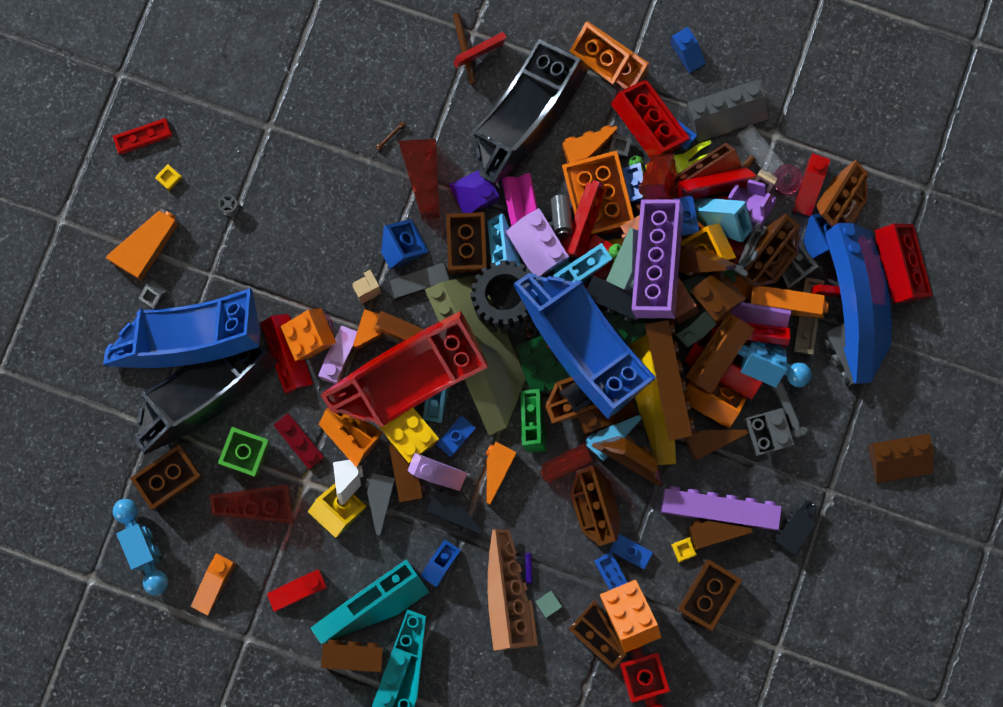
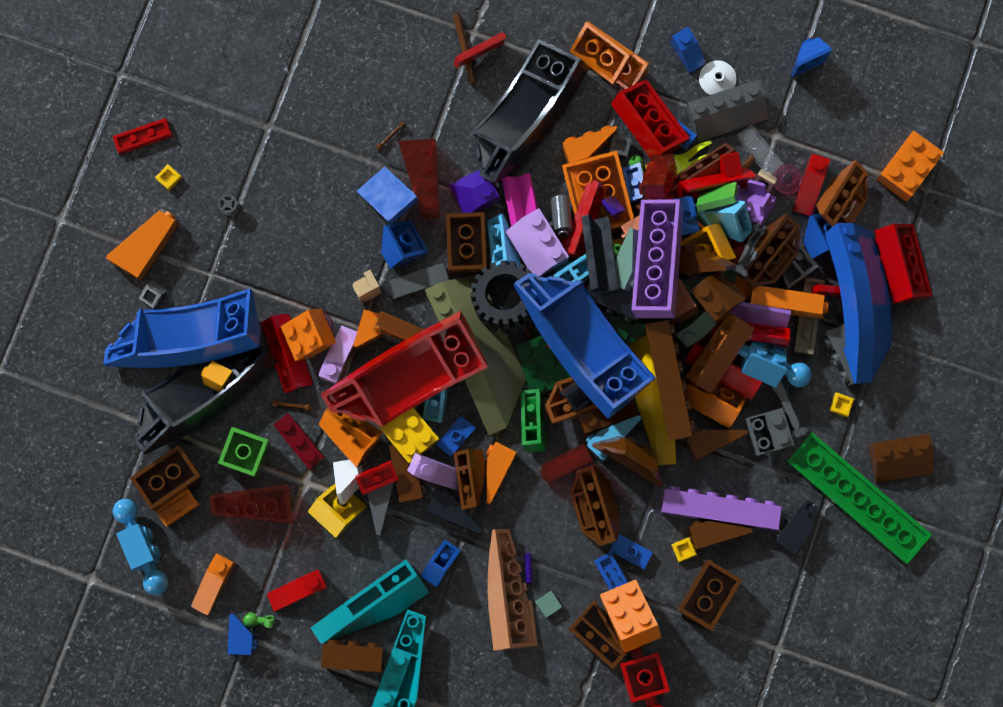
none -> orange plate [156,488,199,527]
none -> light orange brick [201,361,233,392]
none -> blue slope [227,614,258,655]
none -> bright green arm [243,612,275,628]
none -> reddish brown hinge [272,399,311,411]
none -> red plate [355,460,399,495]
none -> tile [357,167,419,225]
none -> reddish brown slope [454,449,486,510]
none -> black panel [581,215,619,295]
none -> dark purple slope [601,196,625,219]
none -> bright green tile [696,182,738,212]
none -> white dish [699,61,736,95]
none -> red slope [720,152,743,178]
none -> green plate [786,433,932,564]
none -> blue slope [791,37,832,78]
none -> yellow tile [829,392,854,417]
none -> orange brick [876,130,944,202]

